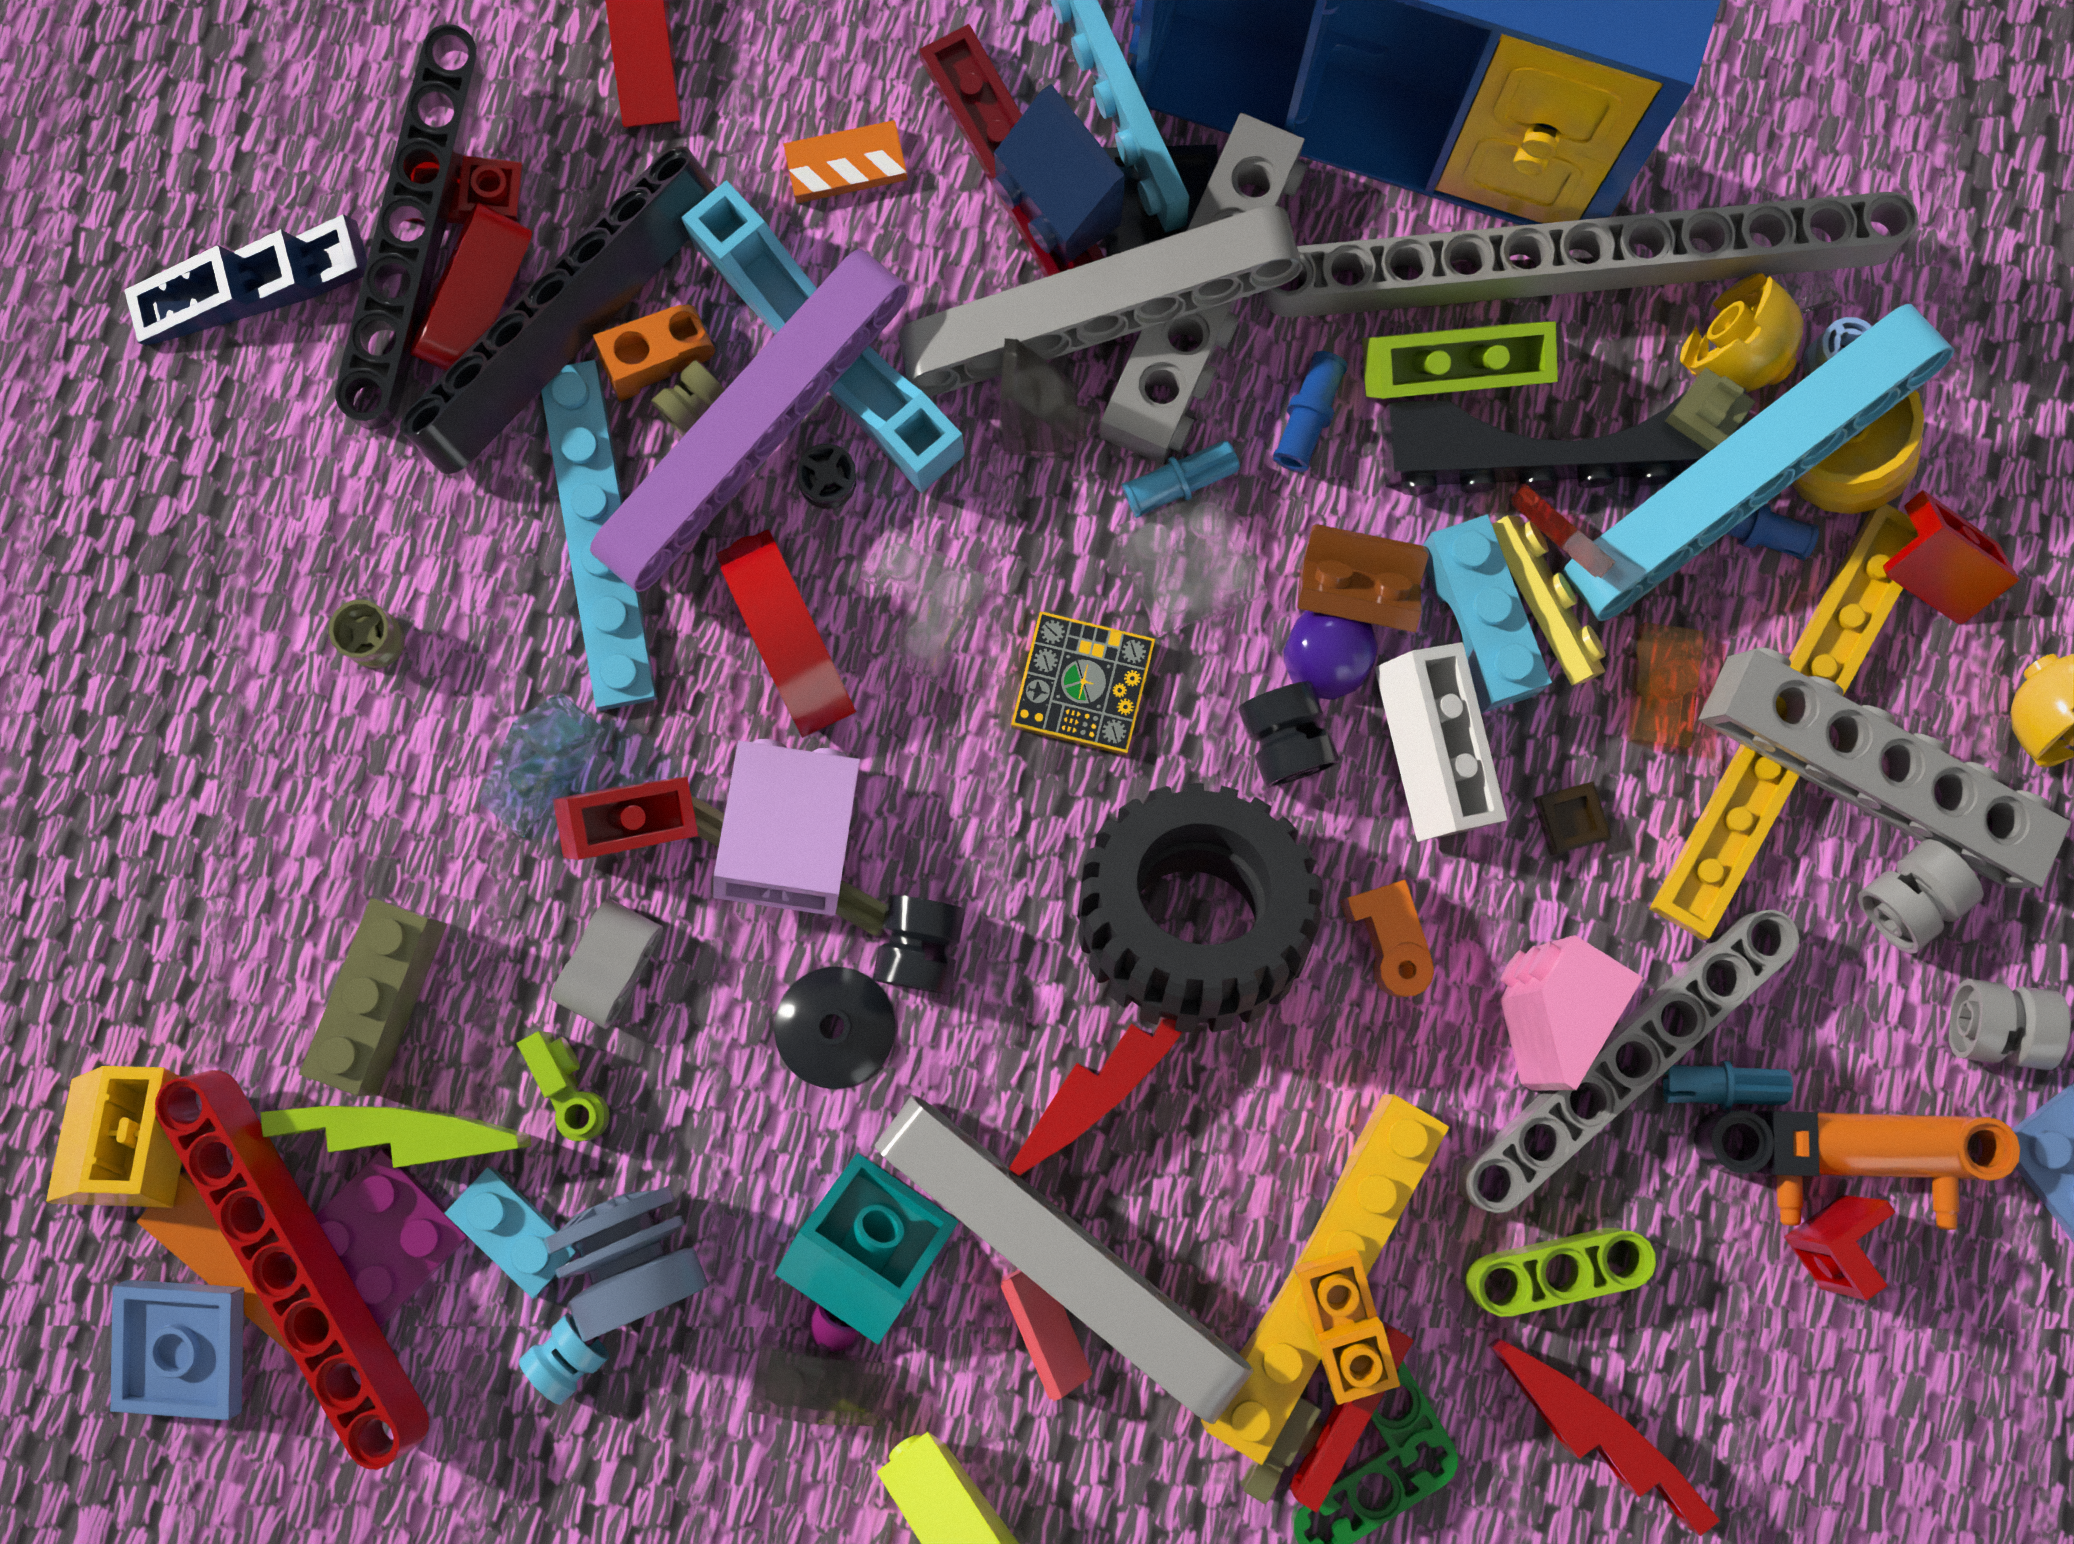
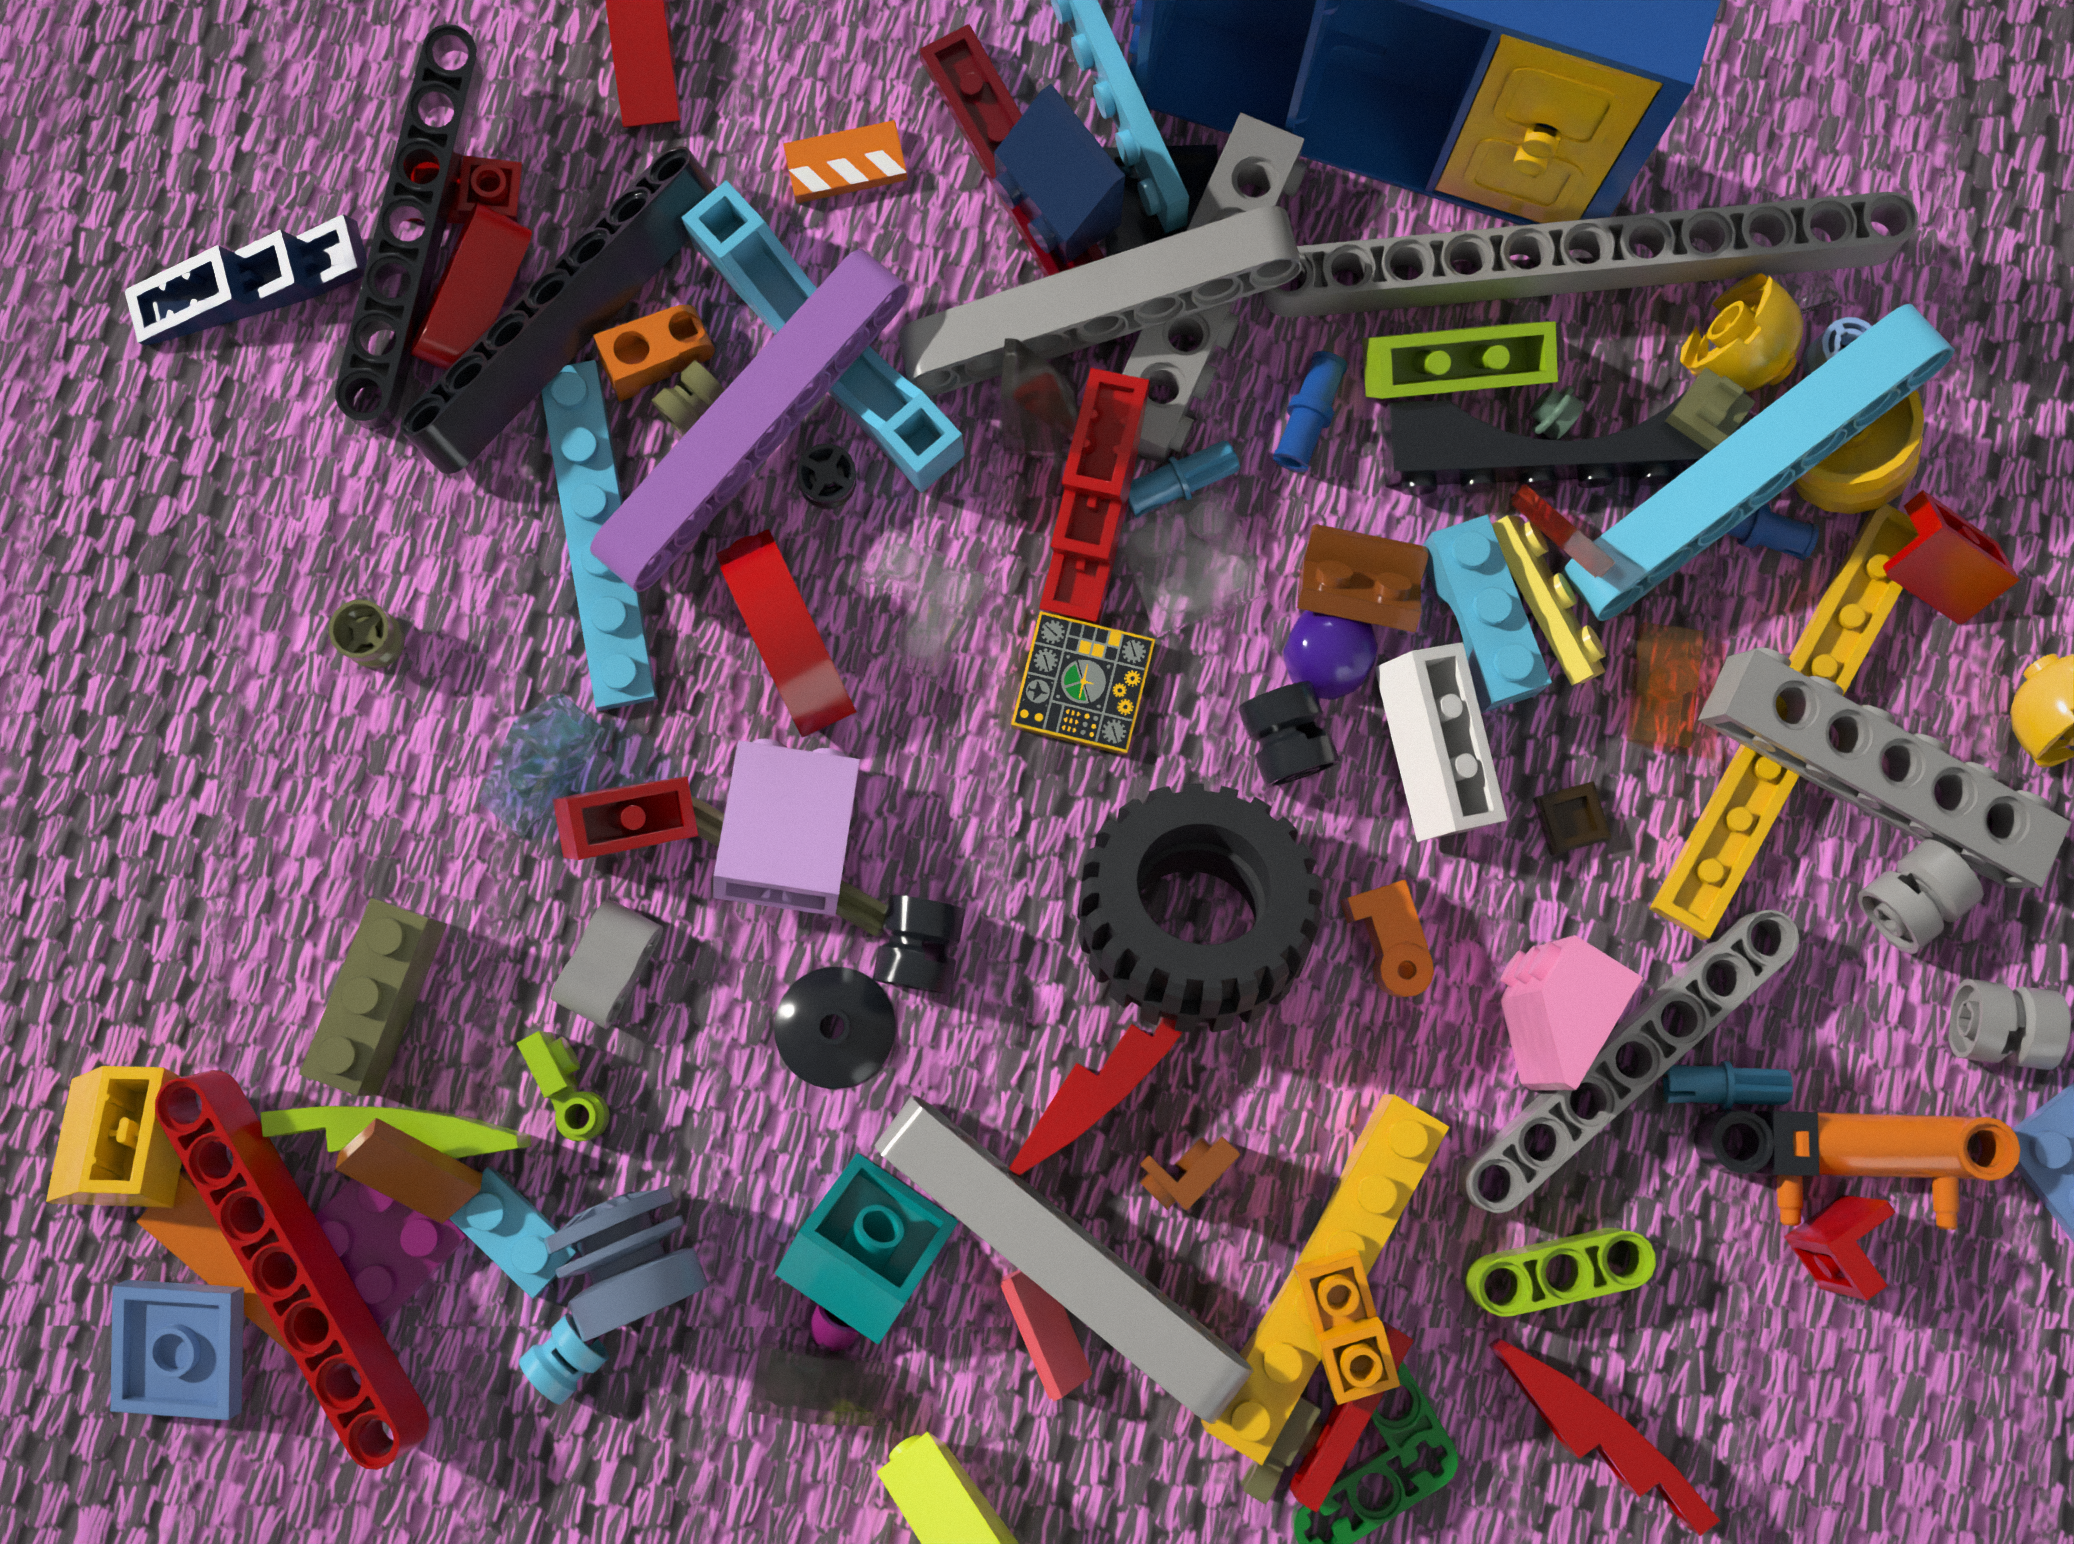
none -> dark orange tile [335,1118,483,1224]
none -> red slope [1039,368,1150,625]
none -> dark orange bracket [1139,1136,1241,1211]
none -> sand green plate [1529,385,1584,440]

